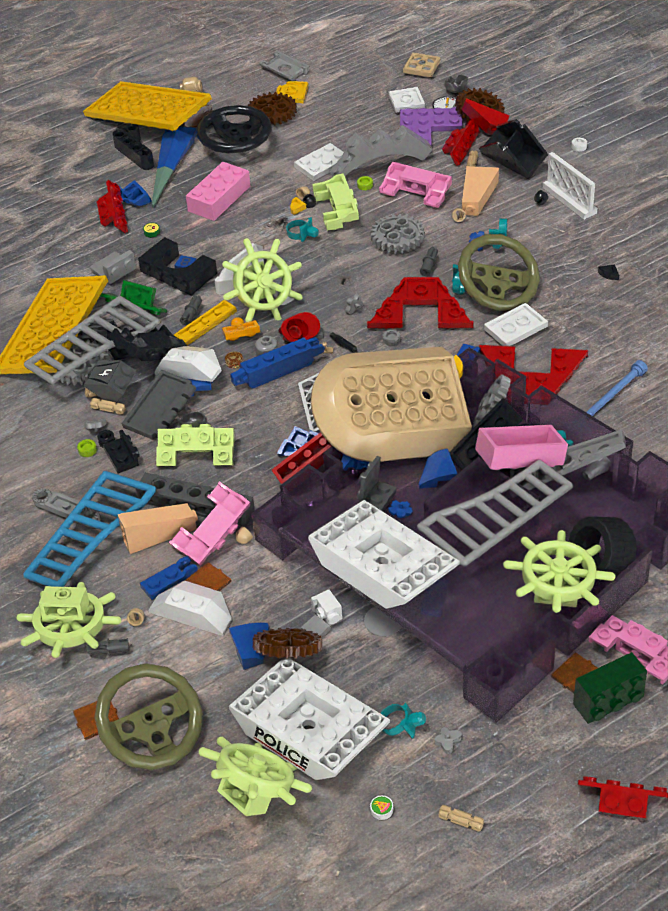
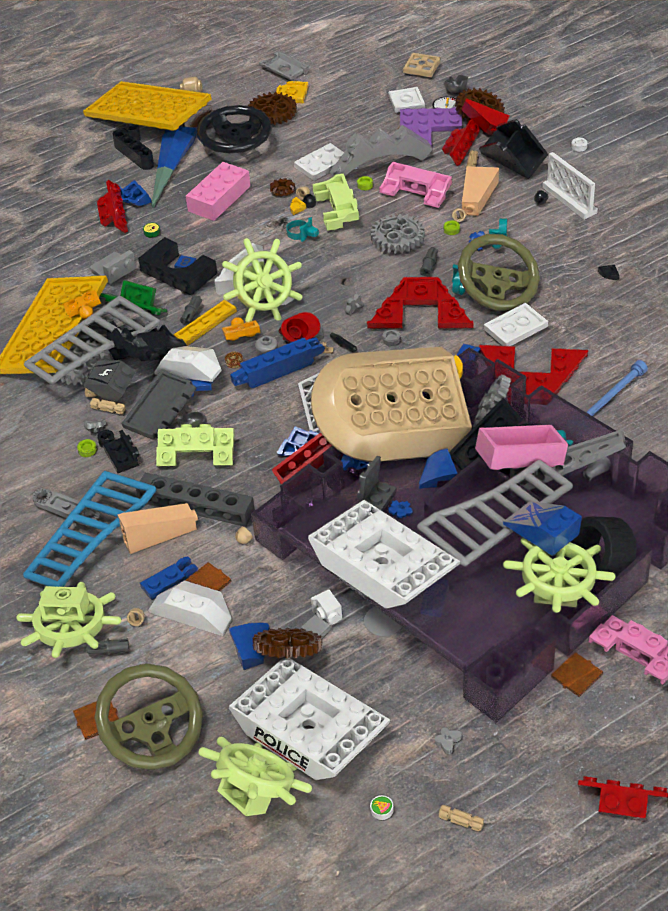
bright pink bracket [169,481,250,566] -> none
teal piece [380,703,426,739] -> none
dark green brick [573,652,647,724] -> none
none -> light orange plate [63,290,101,319]
none -> reddish brown gear [270,178,295,196]
none -> lime tile [443,220,460,235]
none -> blue slope [503,501,582,556]

